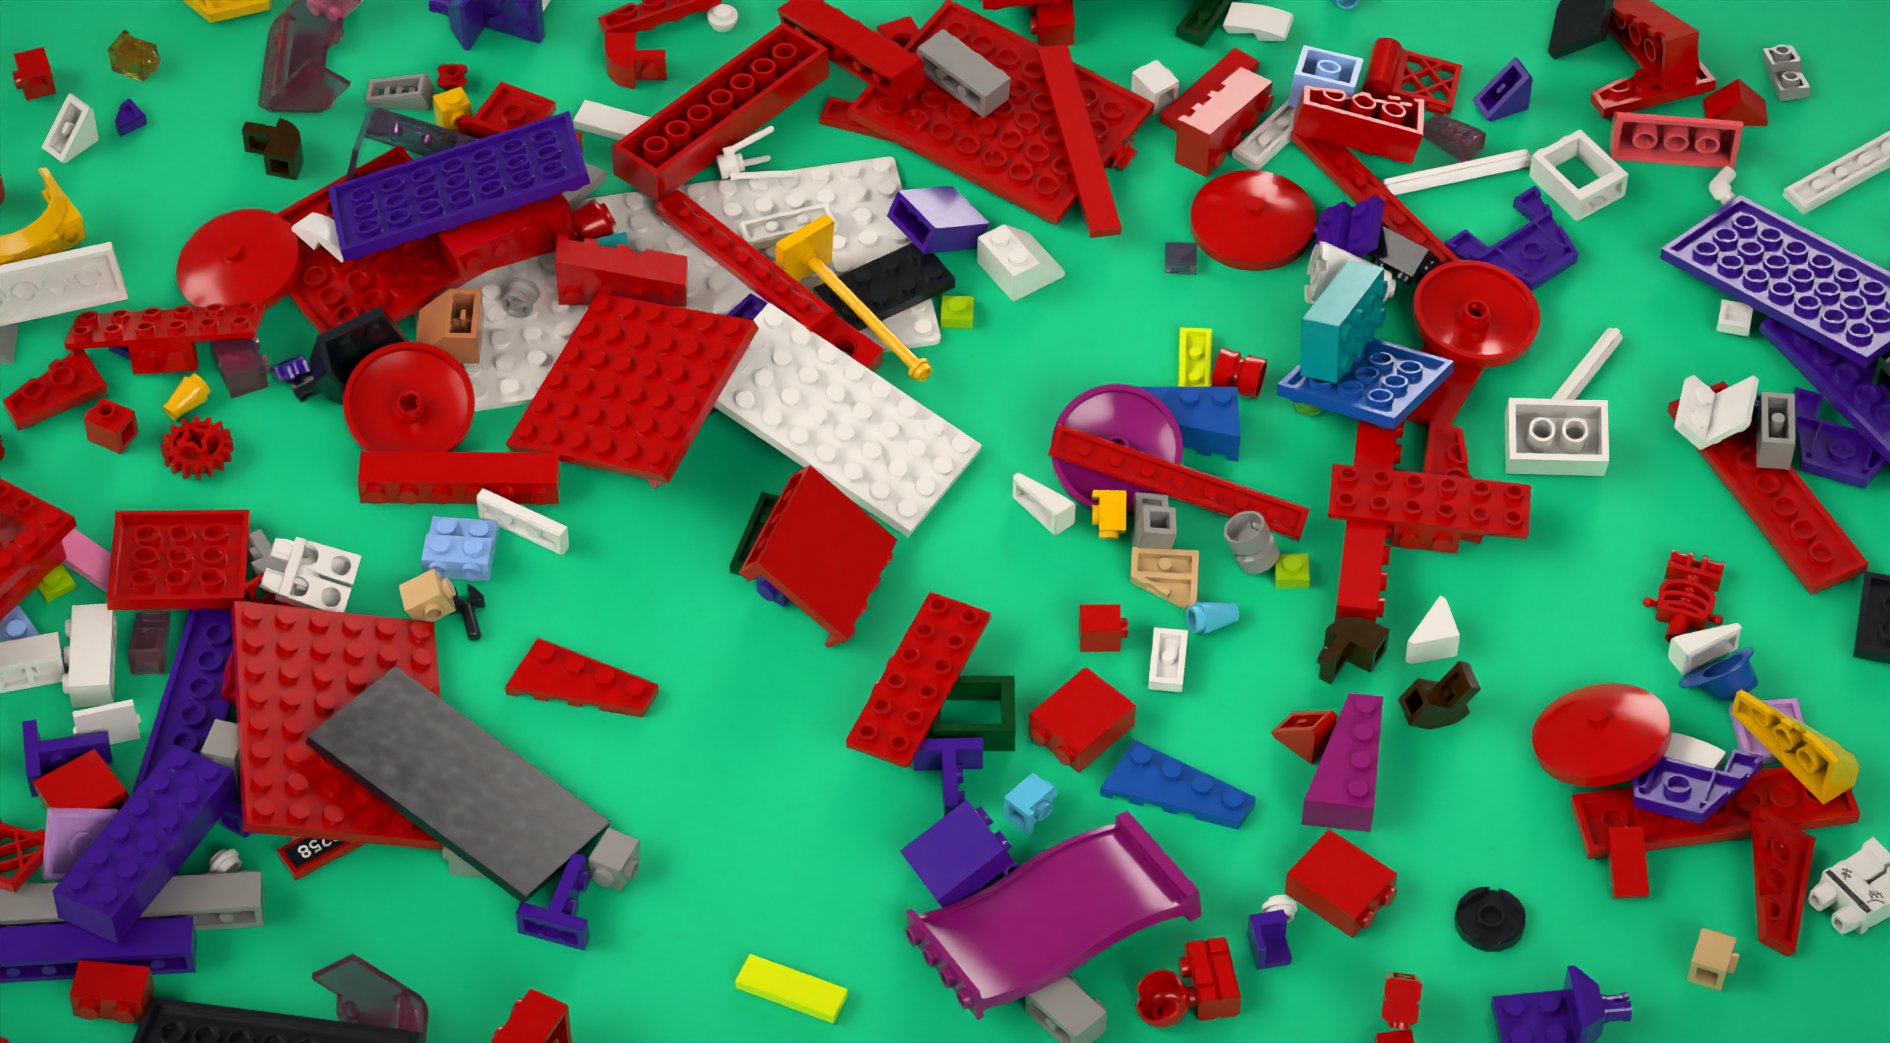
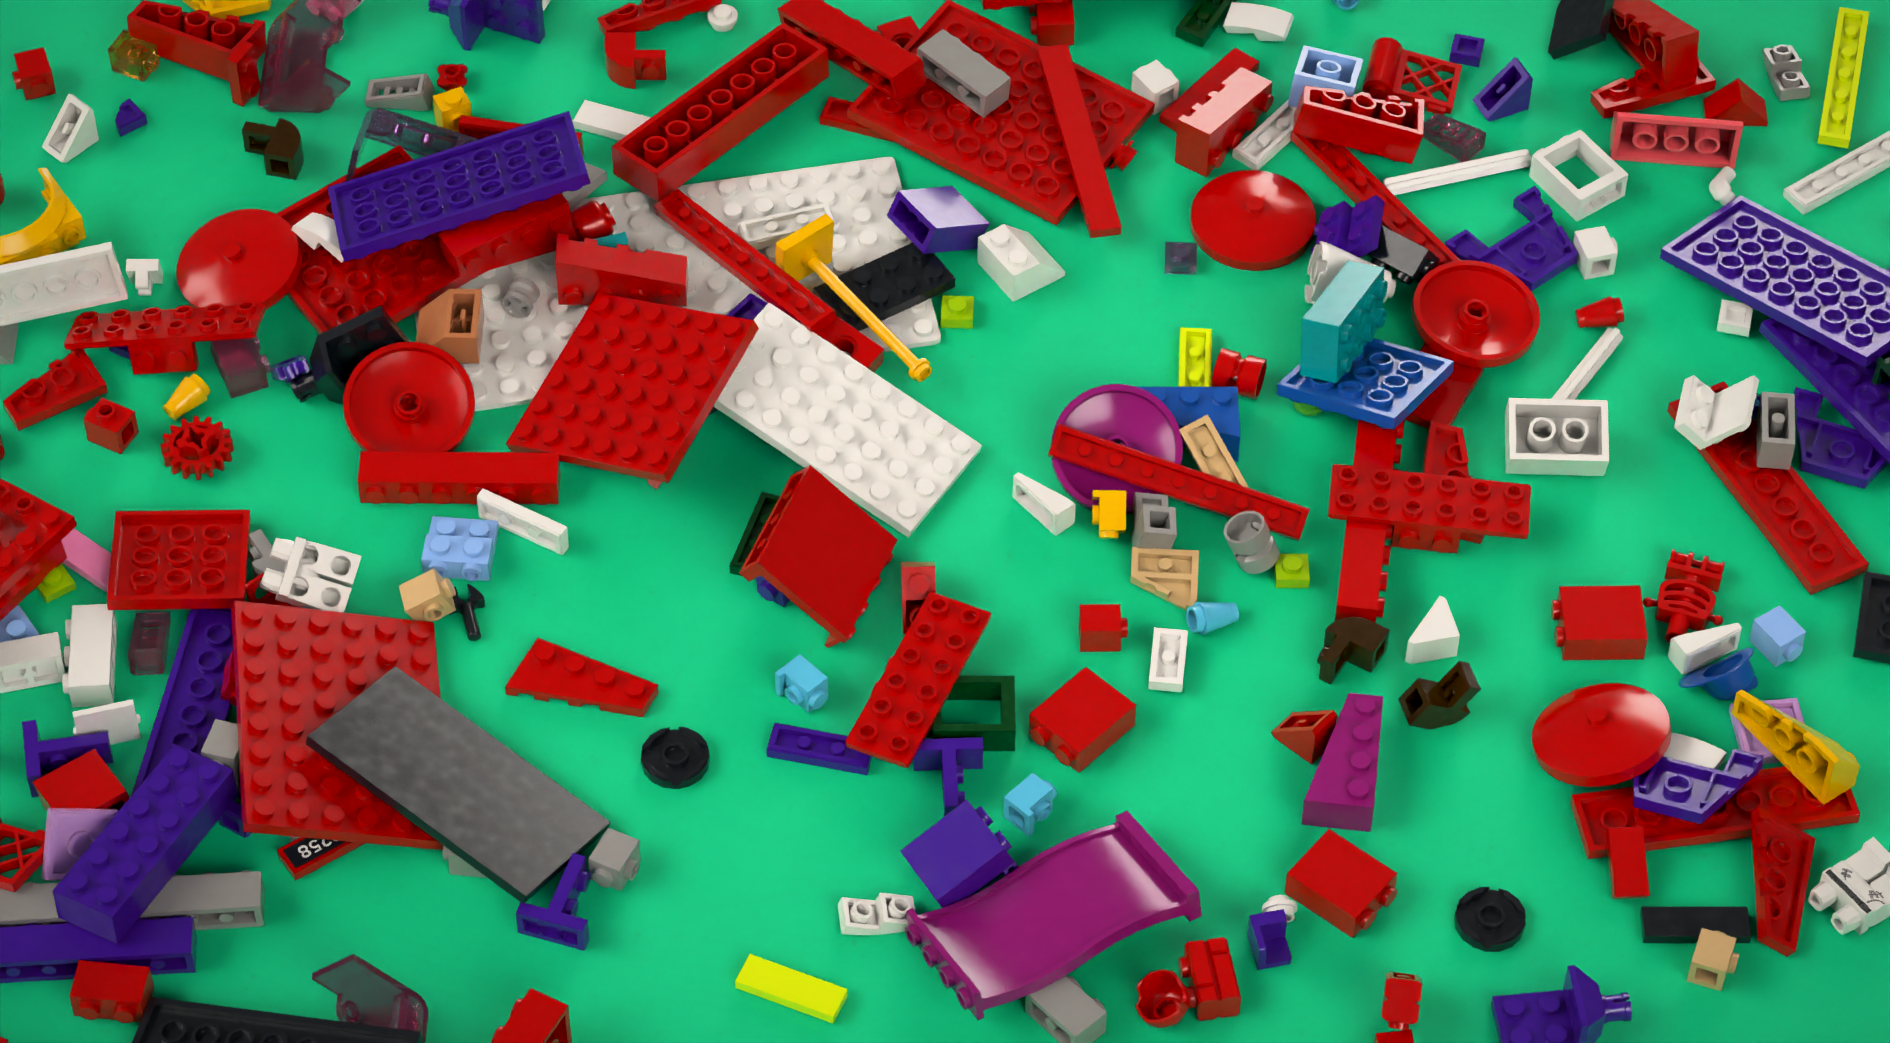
white plate [209,849,242,874] -> none
red plate [470,81,556,136] -> none
white plant [715,126,794,182] -> none
blue wing [1100,740,1256,830] -> none
none -> white tile [126,259,163,296]
none -> red wedge [127,0,266,81]
none -> red plate [226,40,260,107]
none -> black tile [641,727,710,789]
none -> dark purple tile [766,723,873,775]
none -> medium azure brick [775,654,828,713]
none -> white slope [838,893,915,935]
none -> red slope [901,561,936,634]
none -> tan plate [1179,414,1249,518]
none -> dark purple tile [1449,34,1485,67]
none -> red brick [1551,585,1648,661]
none -> white brick [1573,226,1618,280]
none -> red cone [1575,296,1624,328]
none -> black tile [1640,906,1751,943]
none -> light blue brick [1749,605,1806,667]
none -> neon yellow plate [1817,7,1869,149]

